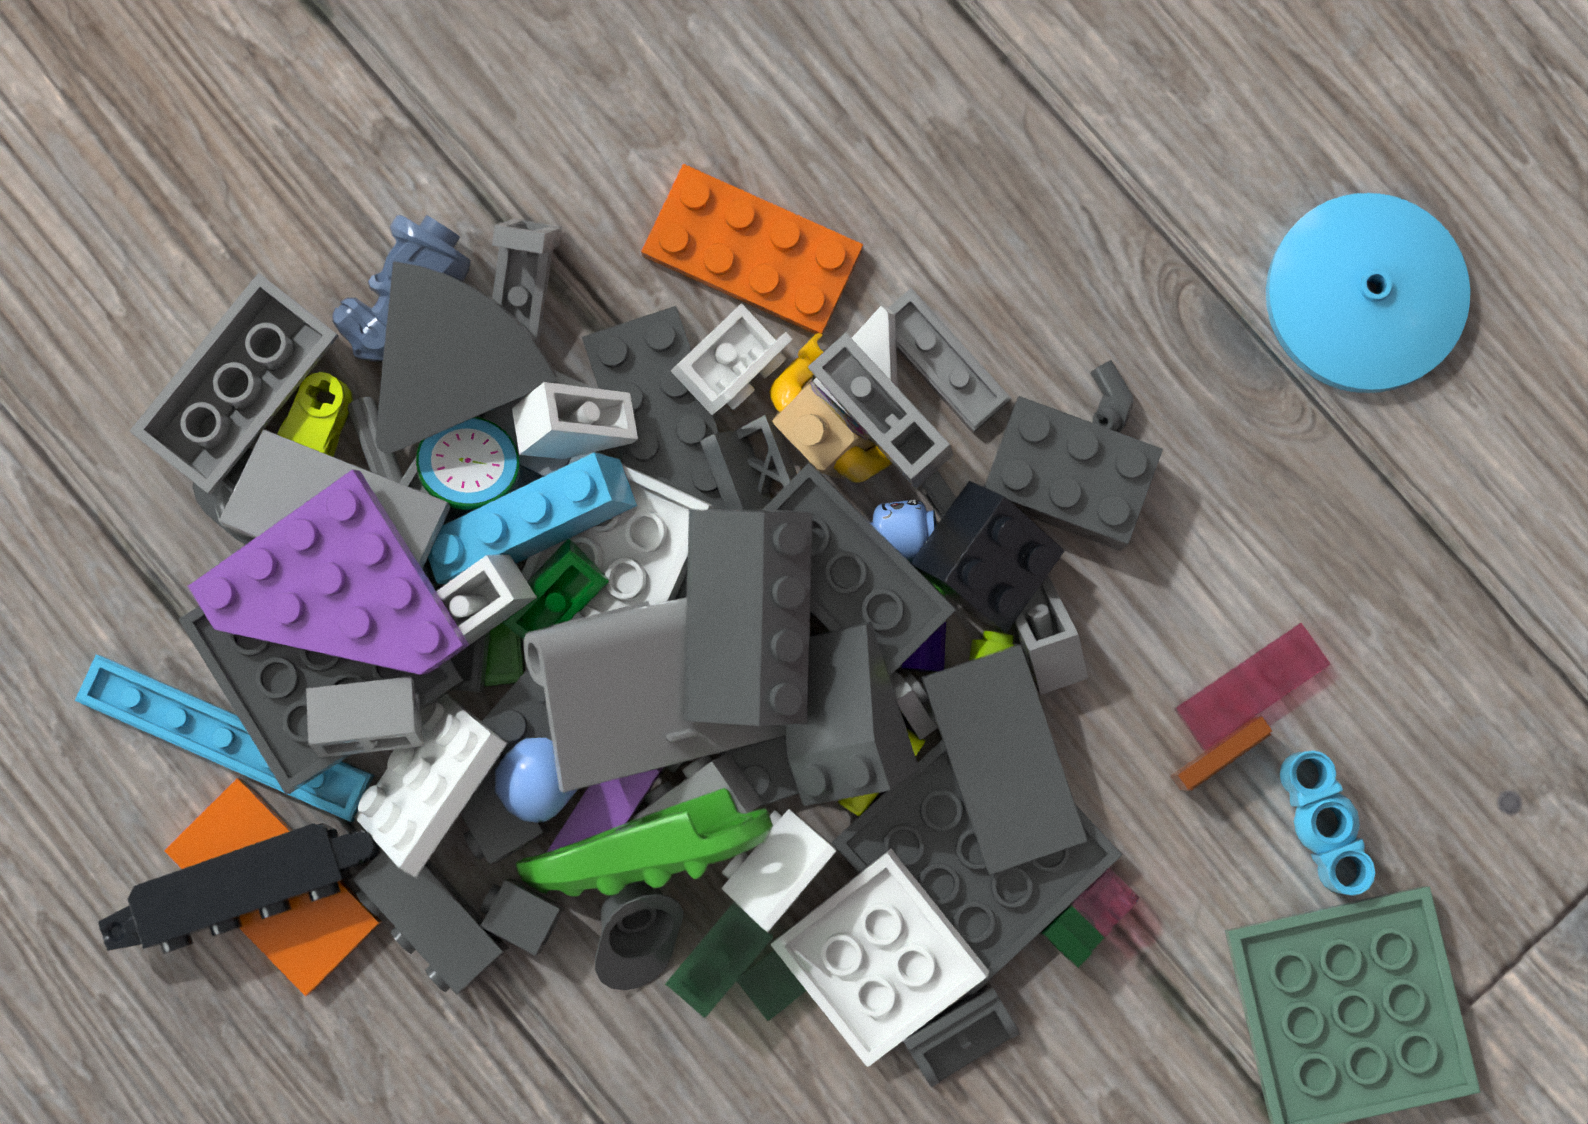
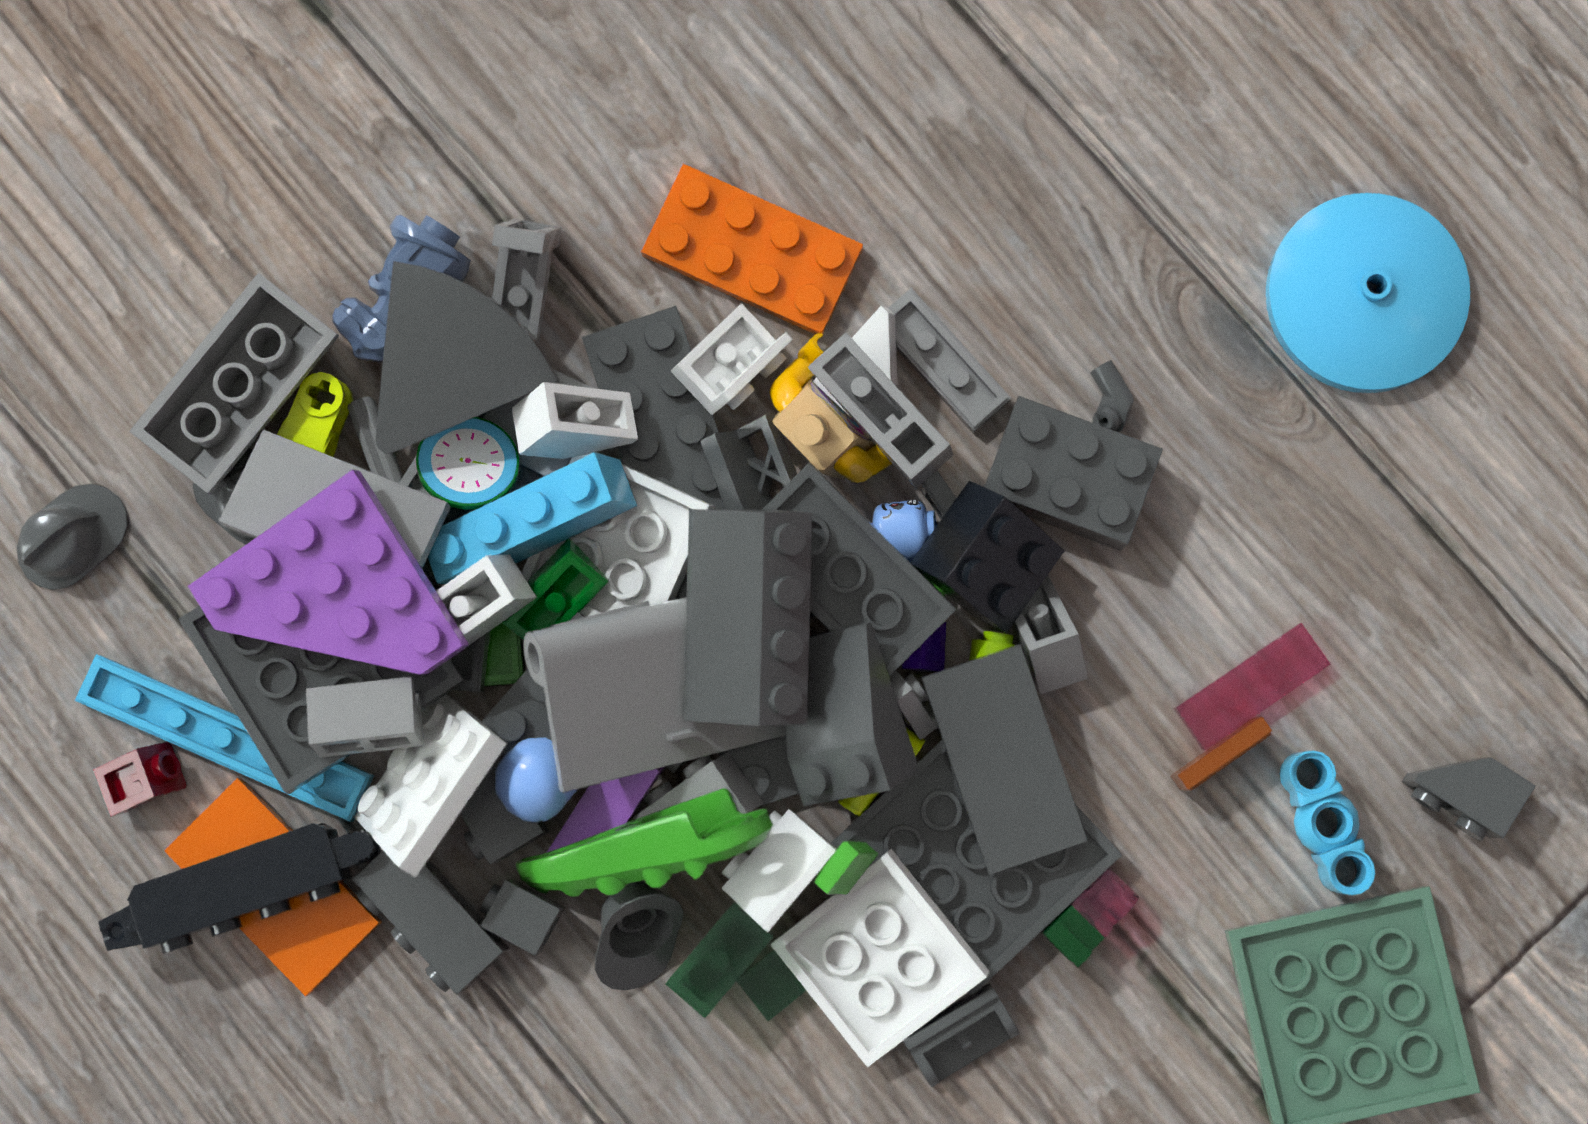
none -> dark grey piece [17,484,128,590]
none -> dark red bracket [93,742,187,817]
none -> bright green tile [814,841,878,894]
none -> dark grey slope [1402,757,1536,841]

